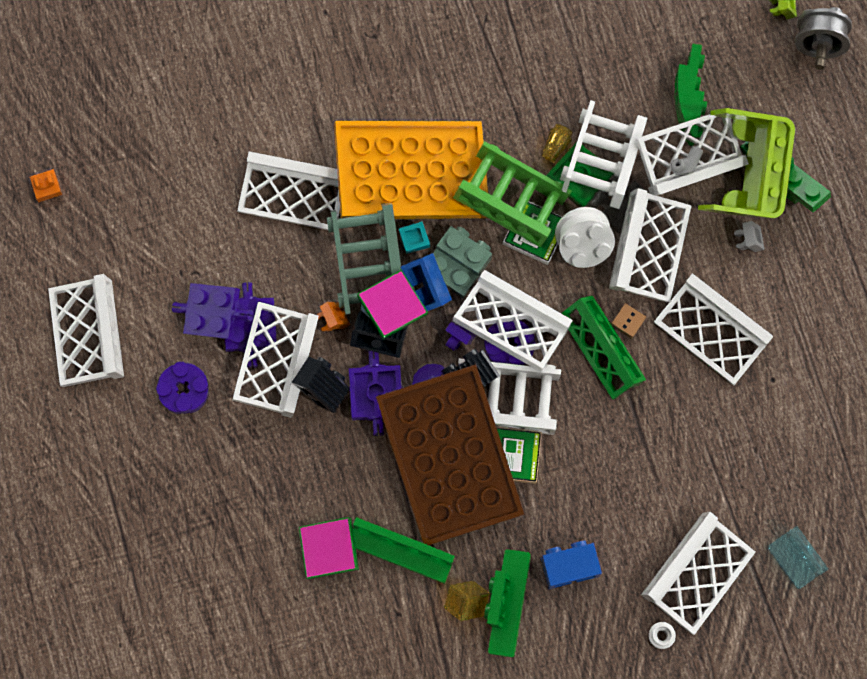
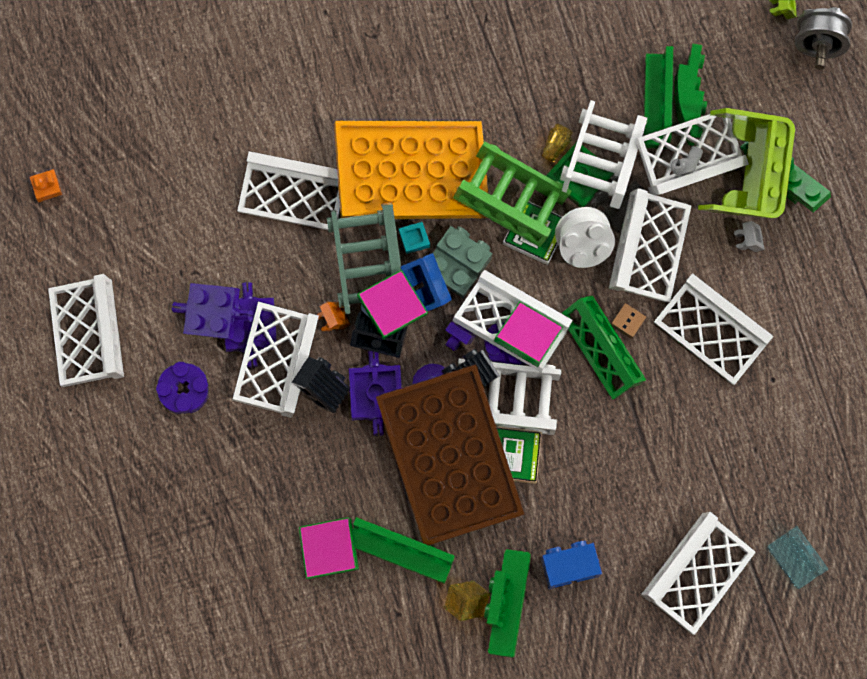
white plate [649,622,676,649] -> none
none -> dark pink tile [494,301,564,368]
none -> green fence [643,46,673,149]

